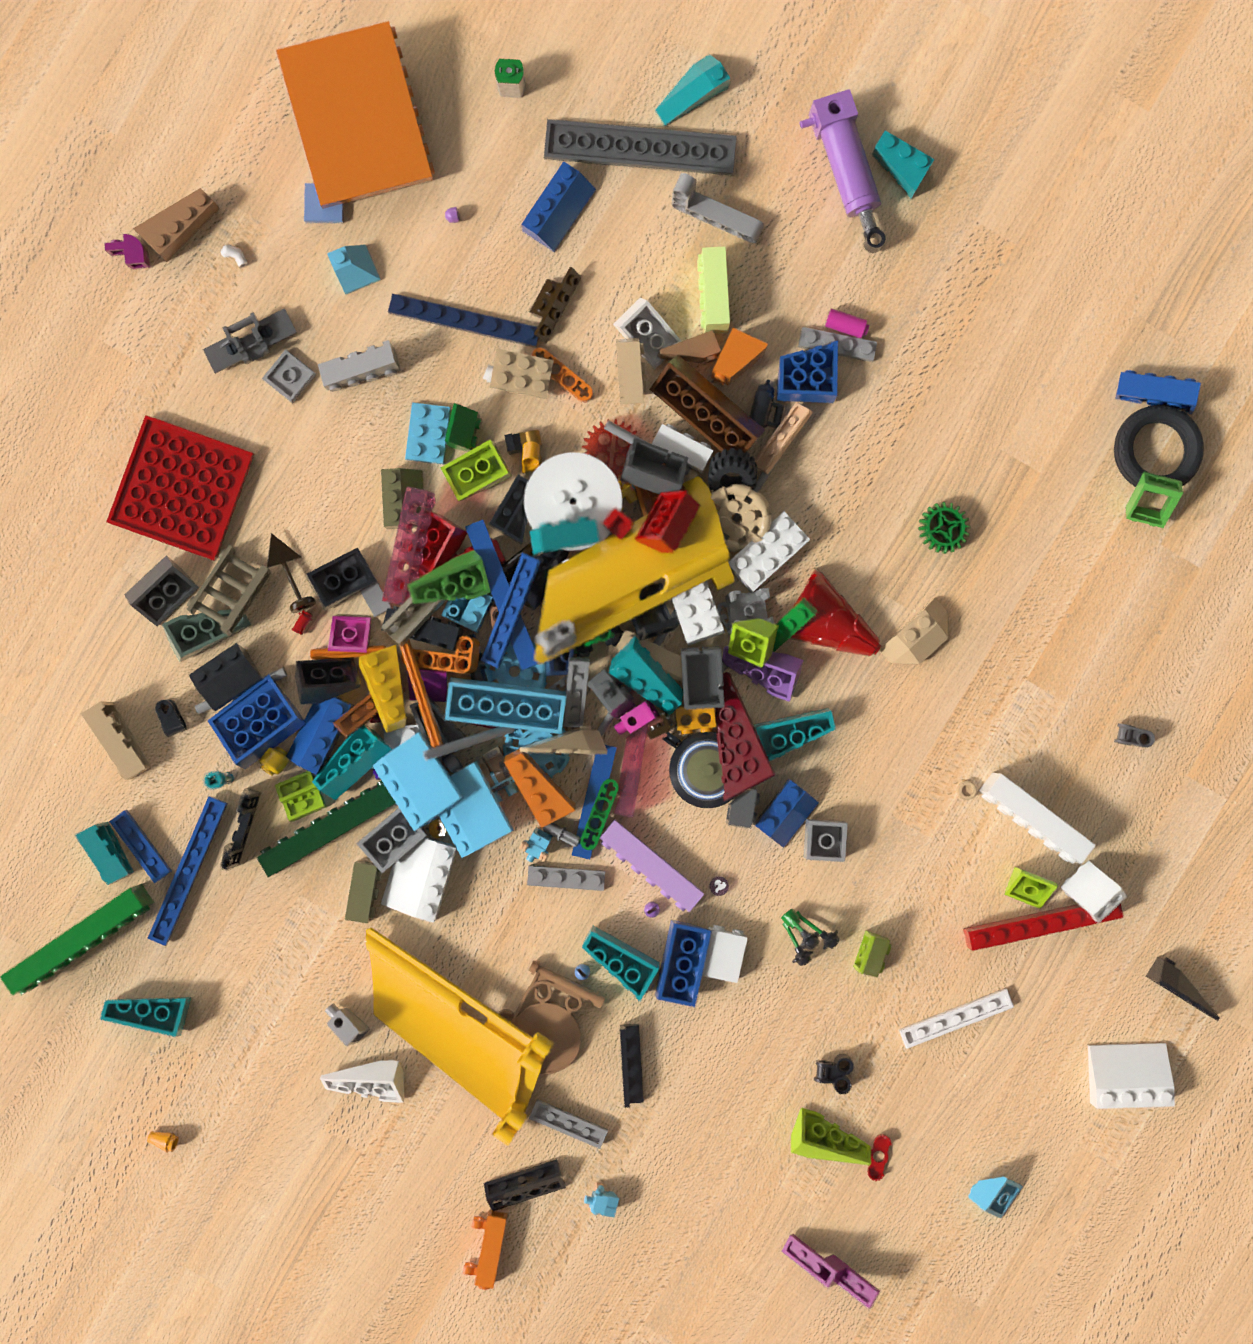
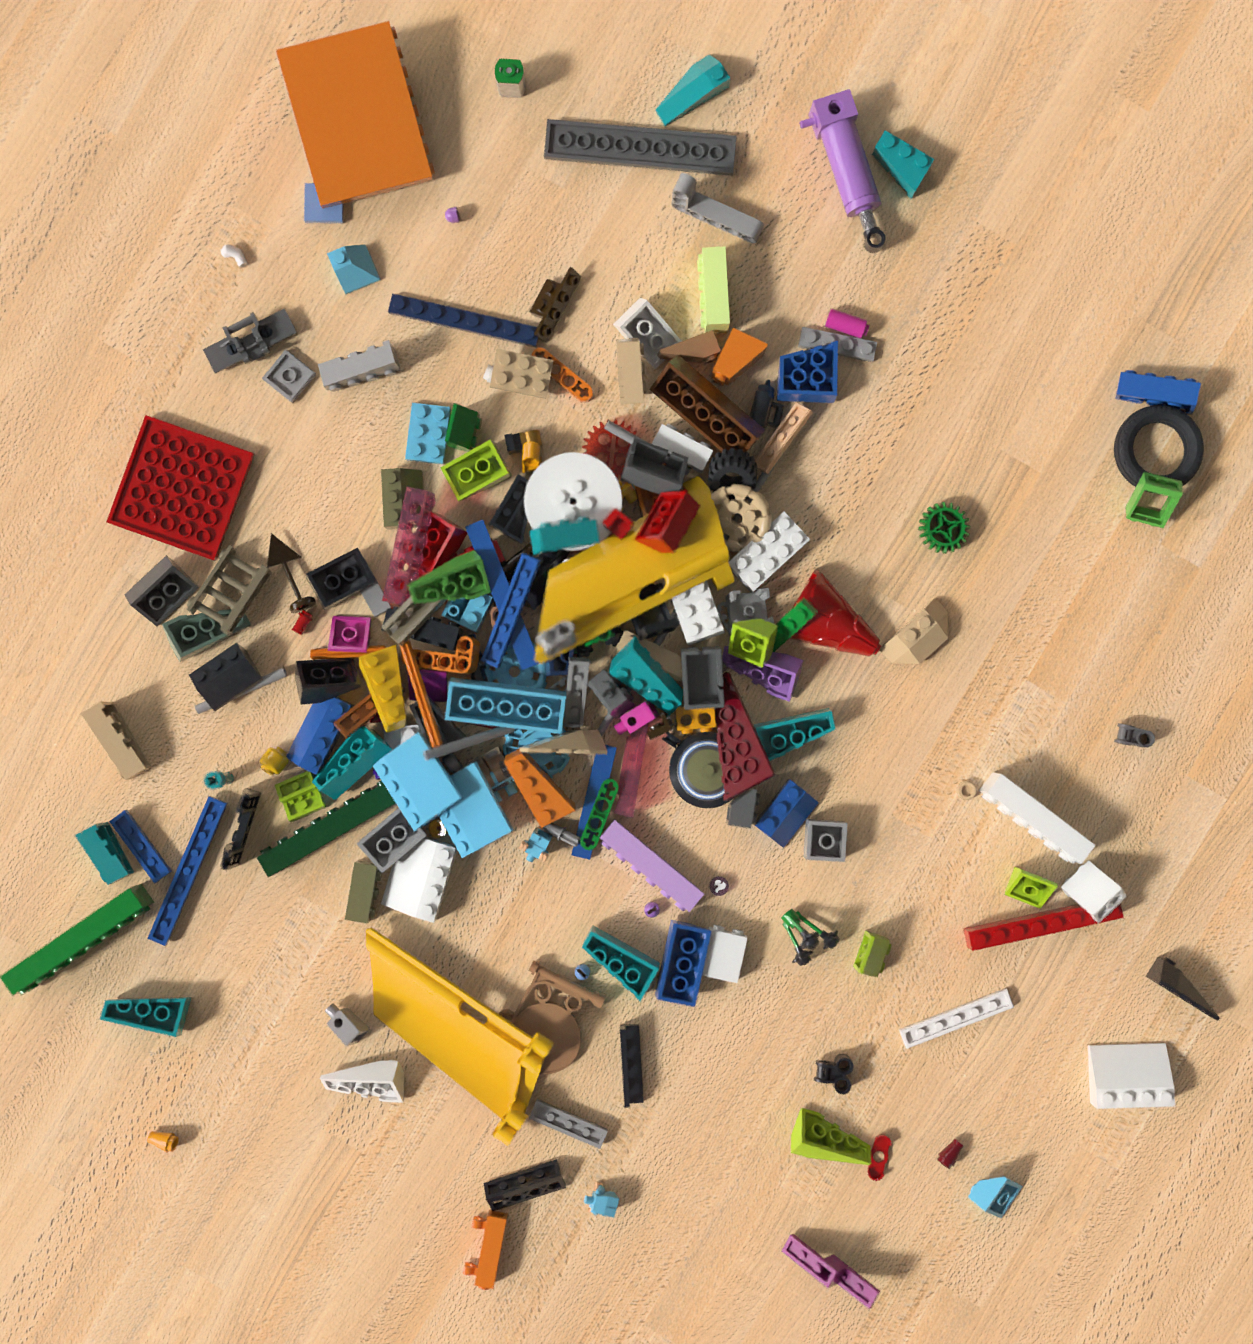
magenta brick [104,234,150,269] -> none
medium nougat wedge [133,188,220,262] -> none
black piece [155,699,187,737] -> none
blue slope [207,674,307,770] -> none
blue slope [521,161,596,252] -> none
light grey plate [527,865,605,891] -> none
none -> dark red cone [937,1139,964,1169]

